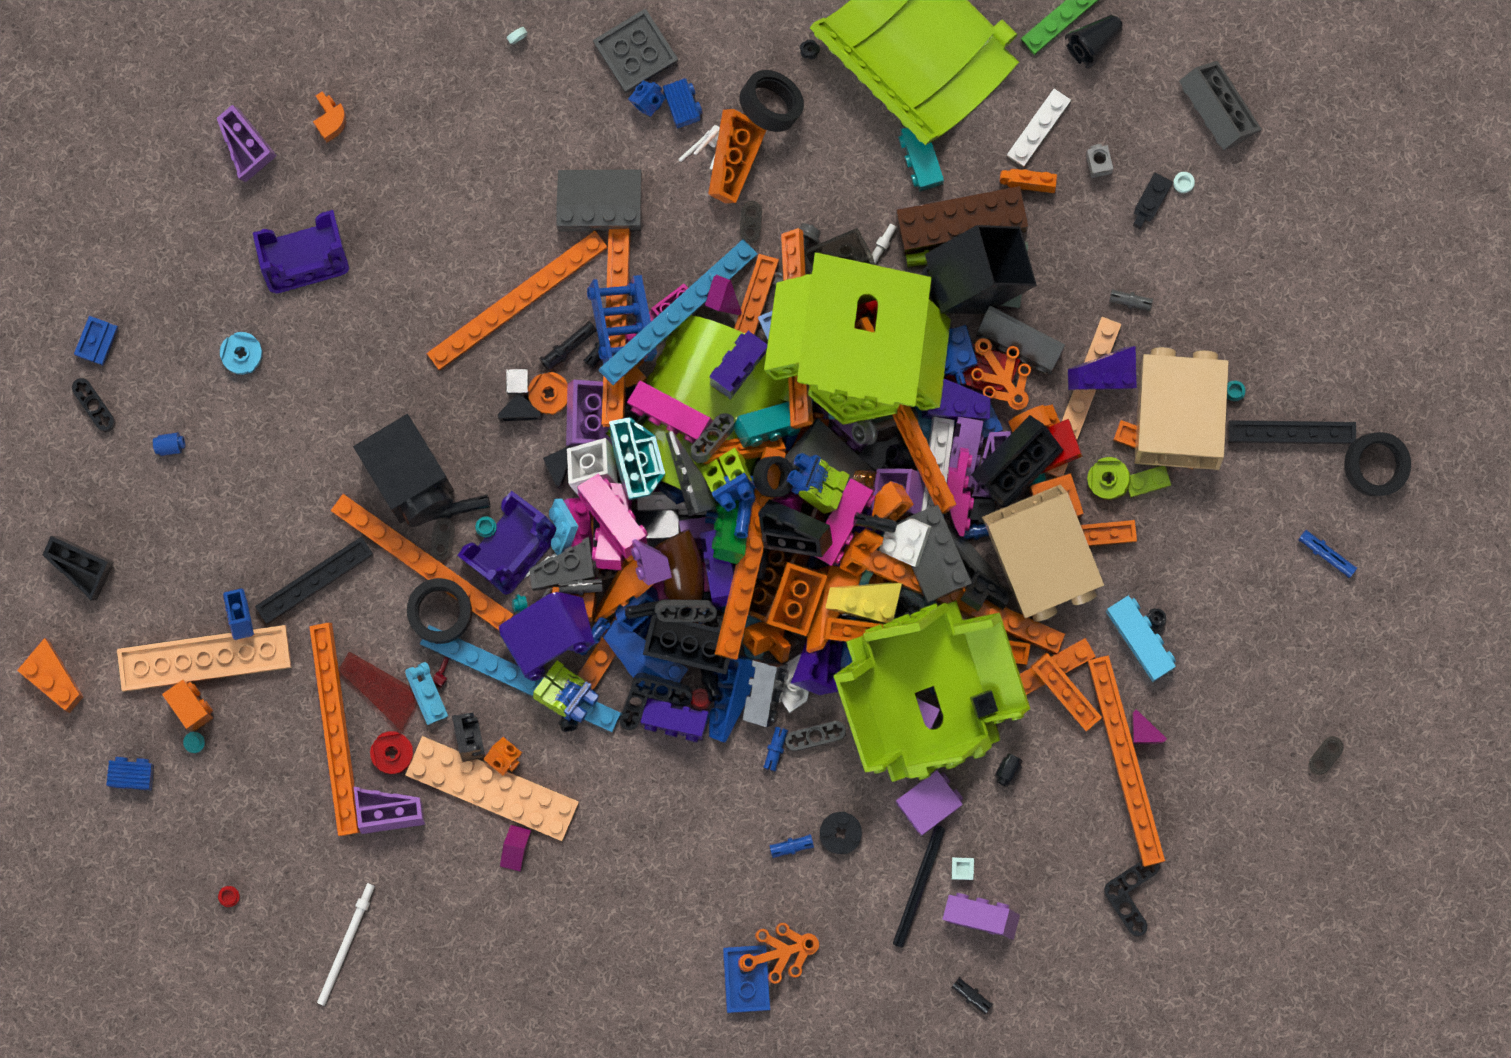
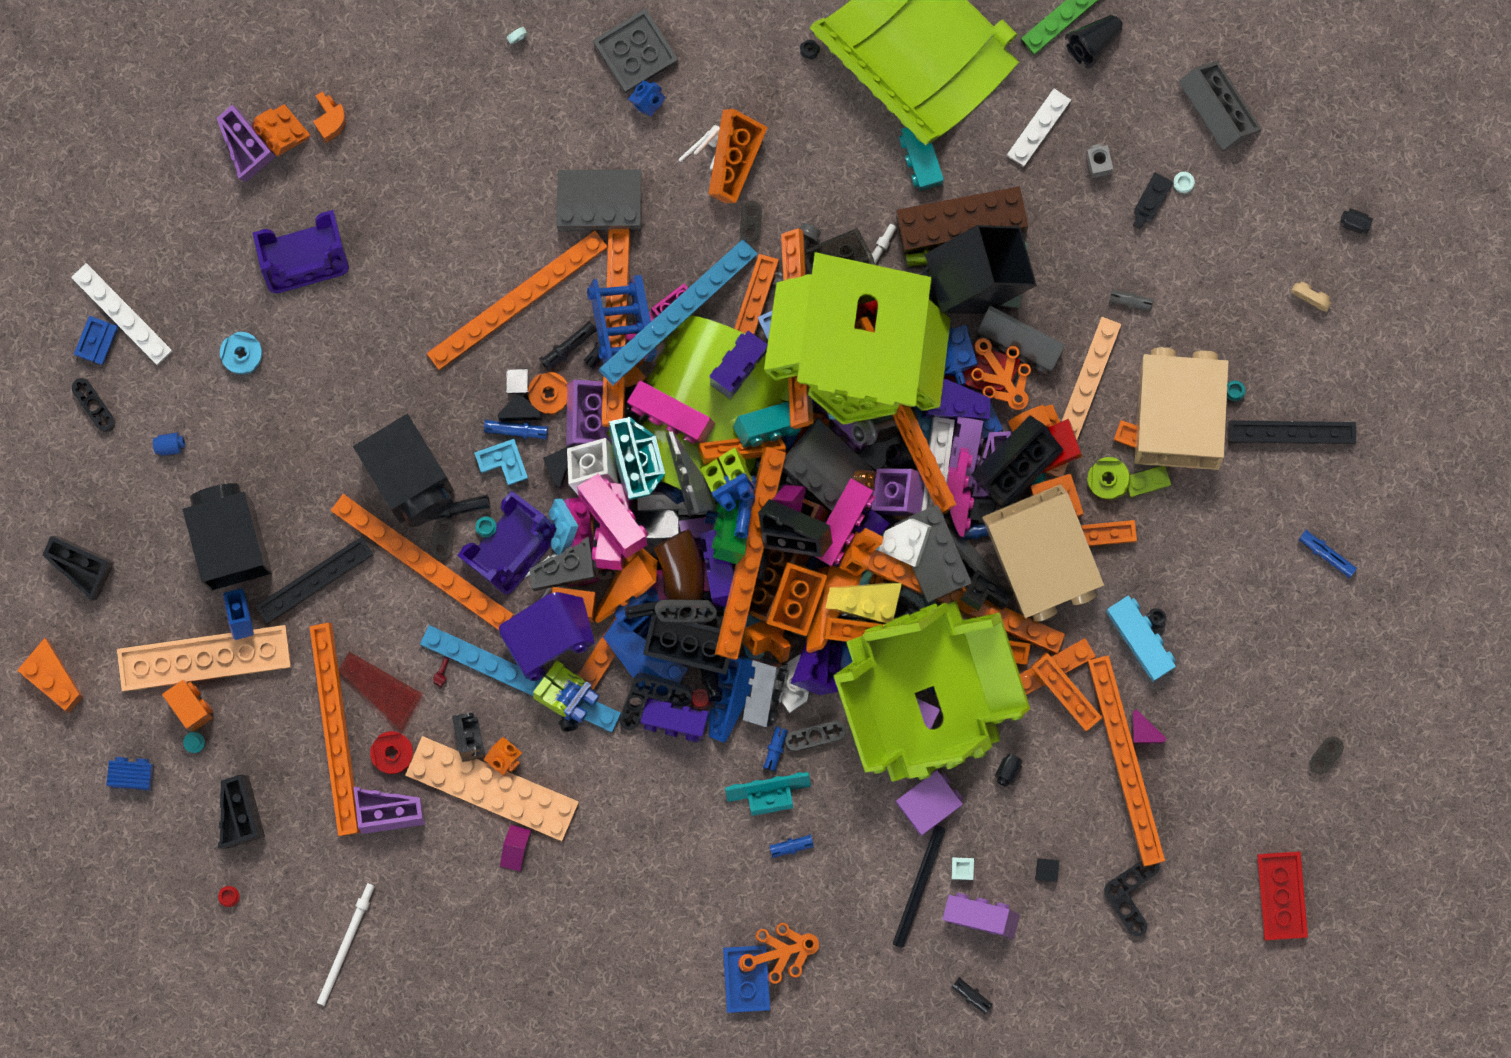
medium azure plate [405,662,448,725] -> none
black tyre [407,578,472,644] -> none
teal plate [512,594,528,614] -> none
dark grey pin [559,578,603,596] -> none
blue pin [579,617,610,656] -> none
medium lavender slope [631,539,672,586] -> none
blue brick [663,78,703,129] -> none
dark grey beam [691,413,734,463] -> none
magenta slope [705,275,742,315] -> none
black tyre [740,70,804,132] -> none
black tyre [753,456,794,497] -> none
hips [786,453,850,514] -> none
black plate [820,812,862,855] -> none
black axle [853,512,897,533] -> none
orange slope [872,481,914,532] -> none
black plate [970,690,998,718] -> none
orange hinge [1000,169,1057,193] -> none
dark purple wedge [1068,346,1137,390] -> none
black tyre [1344,432,1411,496] -> none
none -> white plate [71,263,173,366]
none -> black container [182,483,272,591]
none -> black wedge [218,774,265,849]
none -> orange plate [251,104,310,157]
none -> medium azure plate [475,439,528,486]
none -> blue pin [484,419,548,440]
none -> teal bracket [725,772,811,816]
none -> black slope [1035,858,1060,882]
none -> red plate [1257,851,1308,941]
none -> tan plate [1291,282,1332,312]
none -> black brick [1340,208,1373,234]

